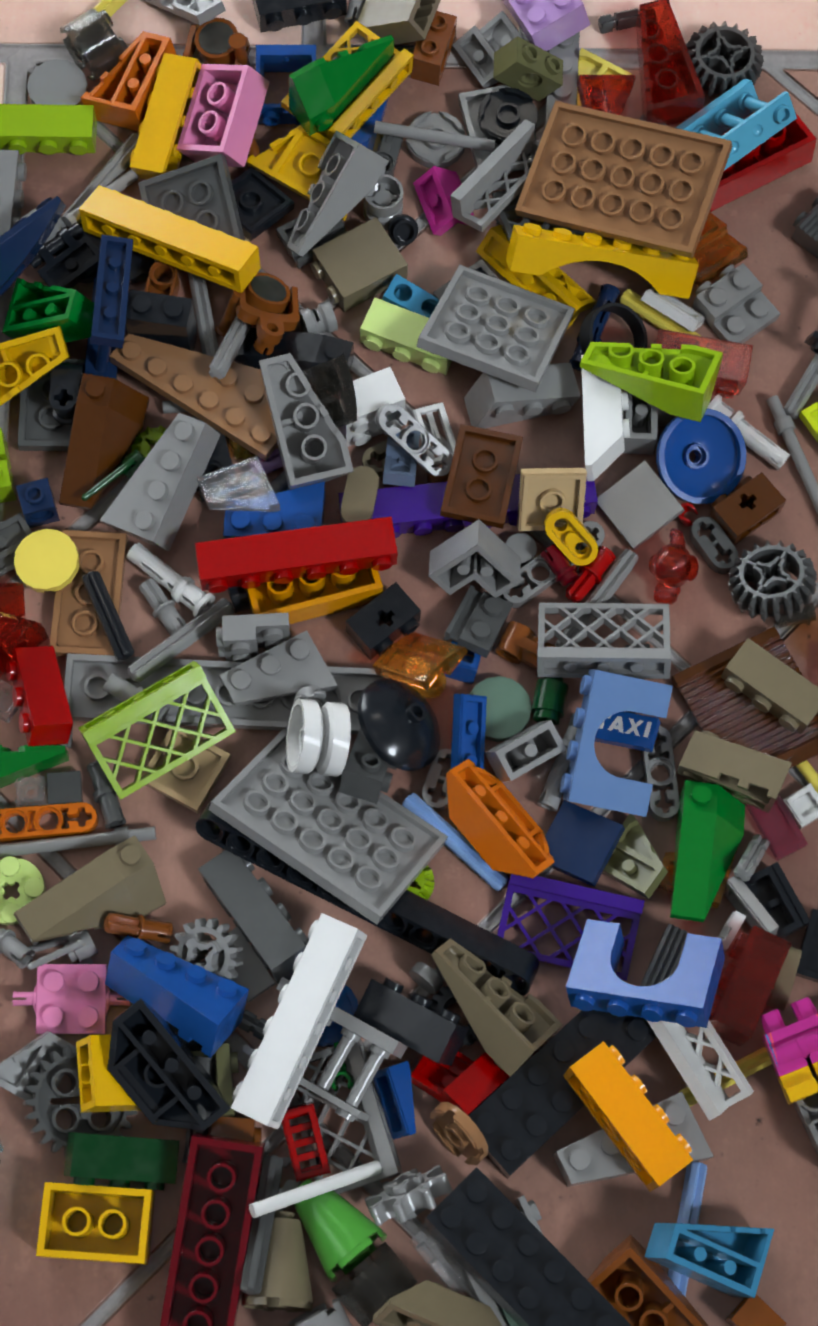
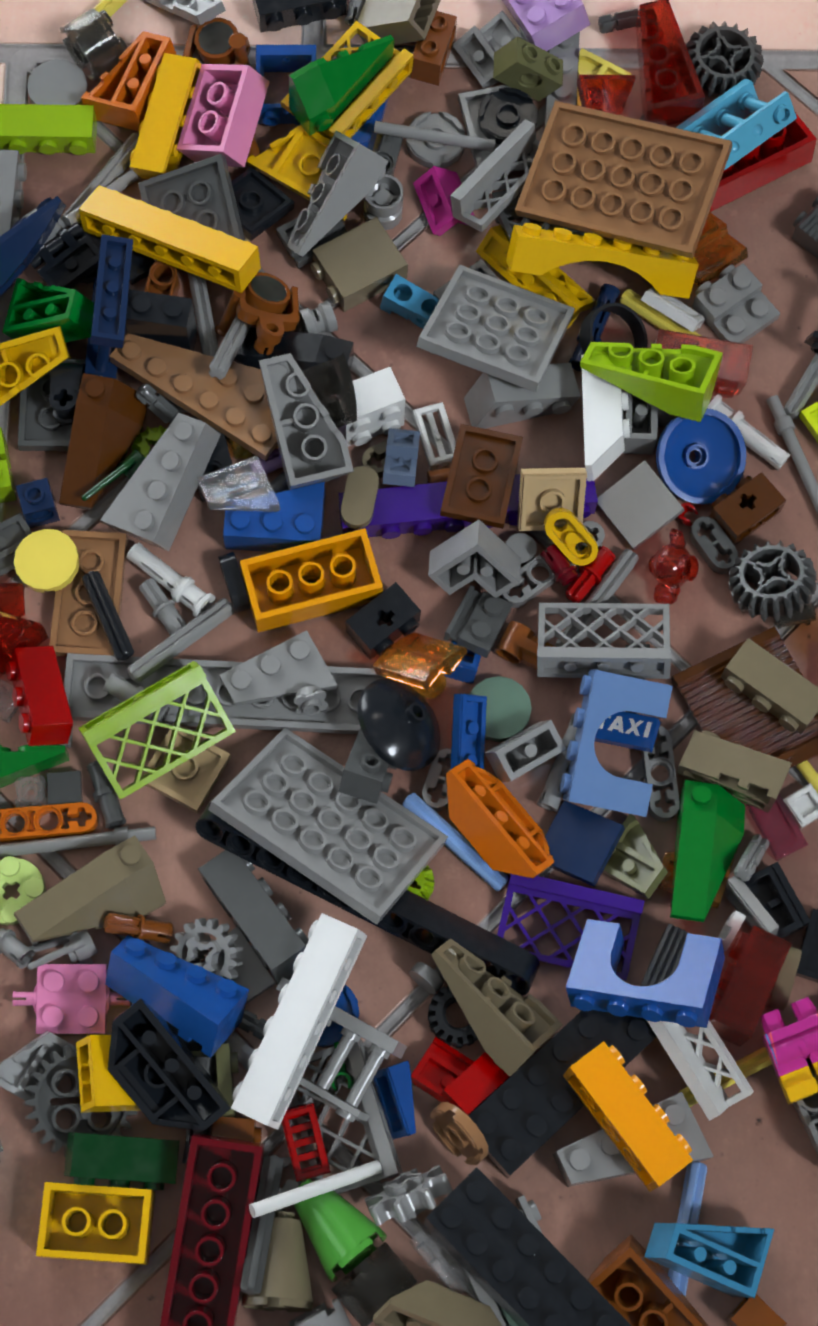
red brick [195,516,398,593] -> none
light grey plate [216,613,291,662] -> none
white wheel [286,699,351,777] -> none
black brick [354,977,469,1066] -> none
yellowish green brick [360,297,452,375] -> none
light grey beam [376,404,453,476] -> none
black plate [388,214,418,246] -> none
dark green brick [531,677,569,725] -> none
none -> dark grey axle [135,383,183,426]

